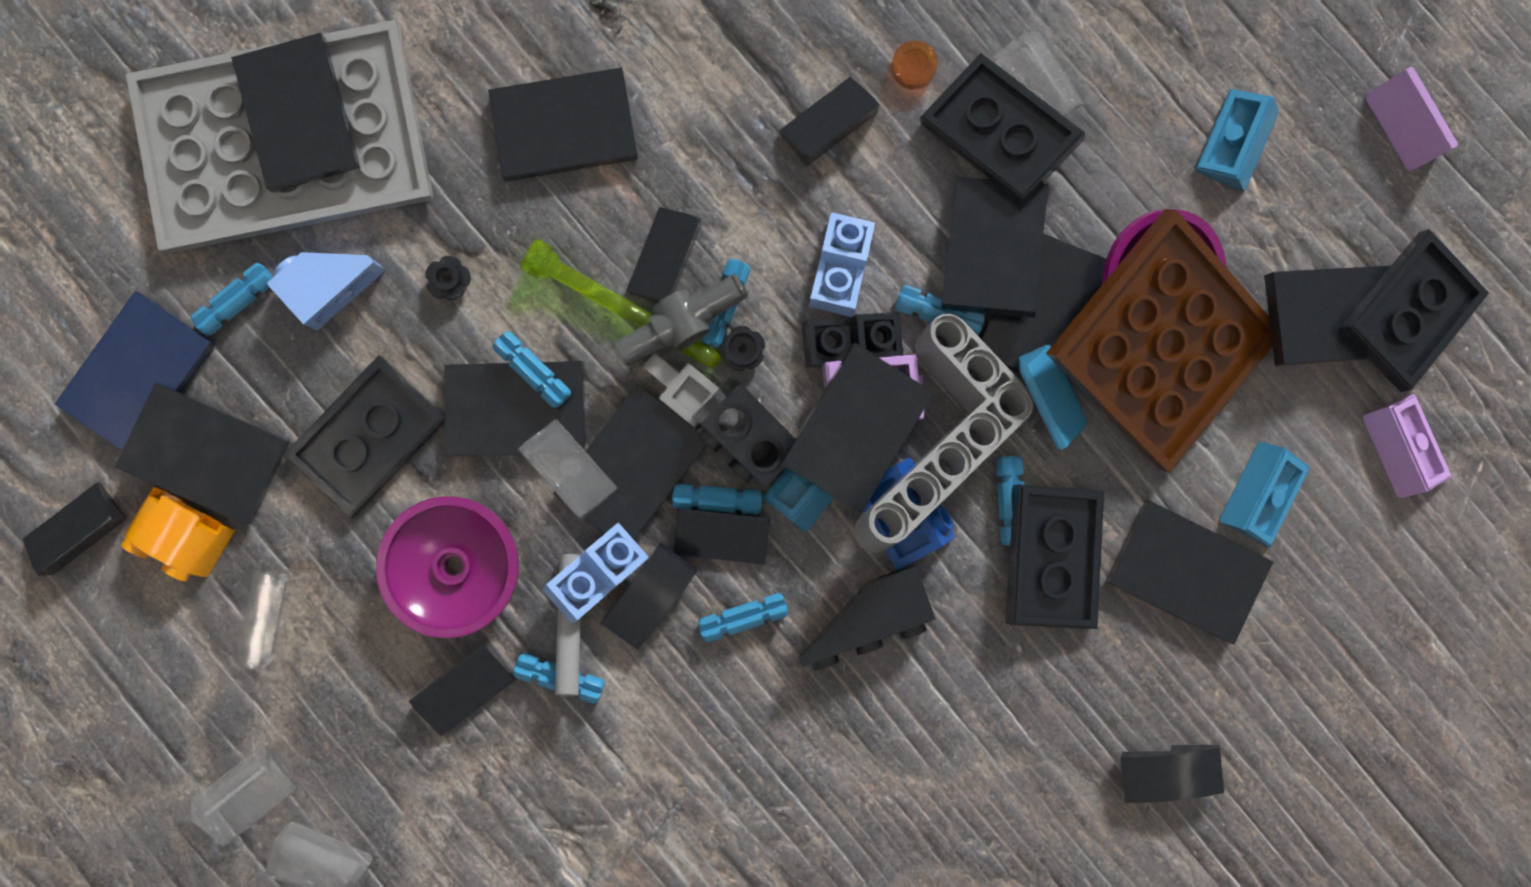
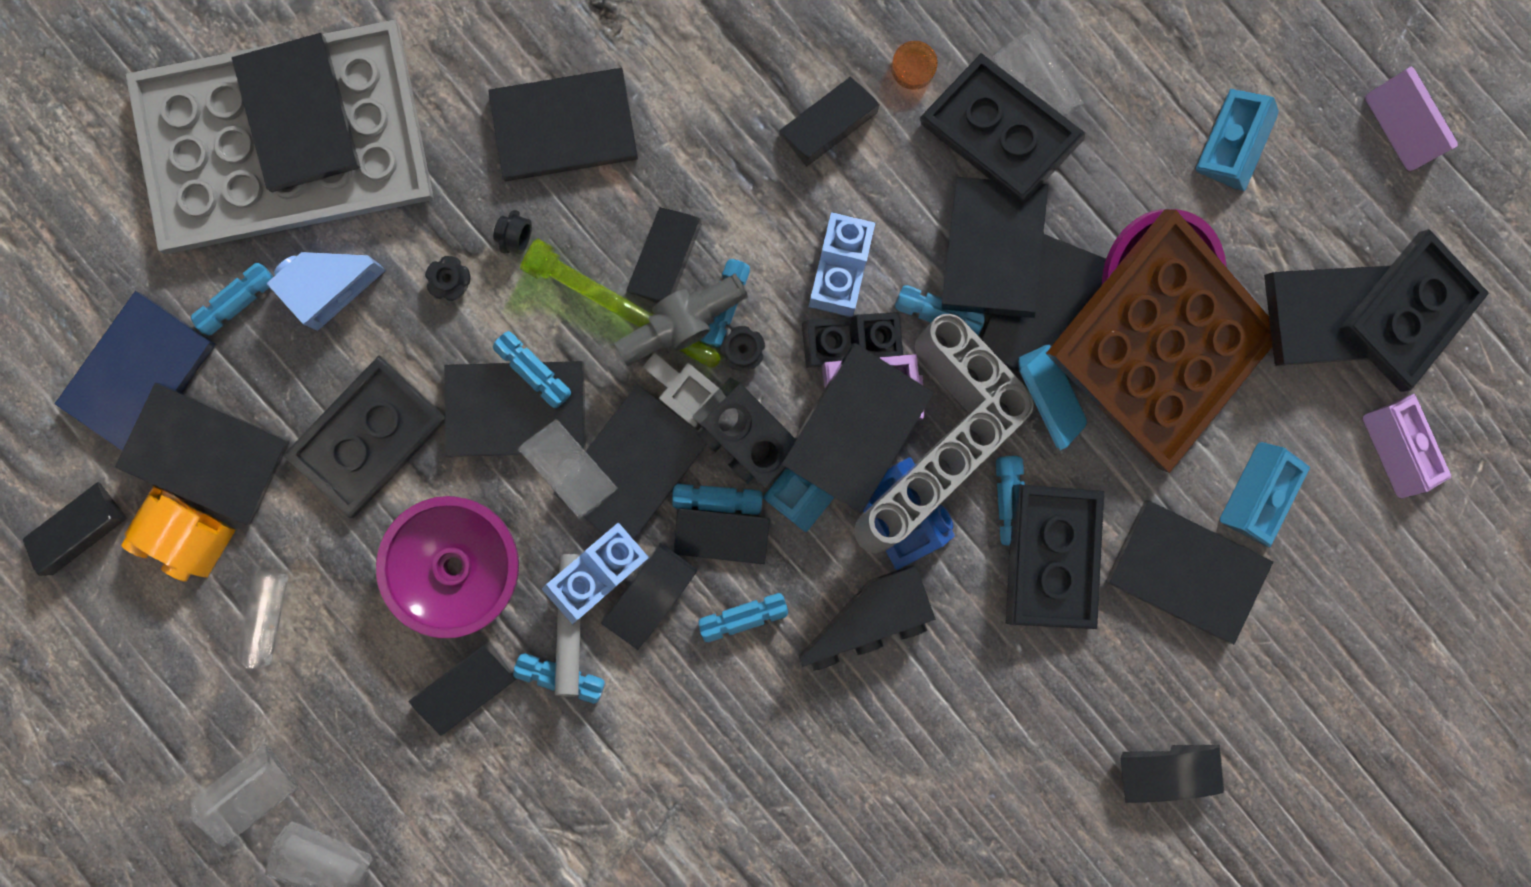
none -> black plate [493,210,532,254]

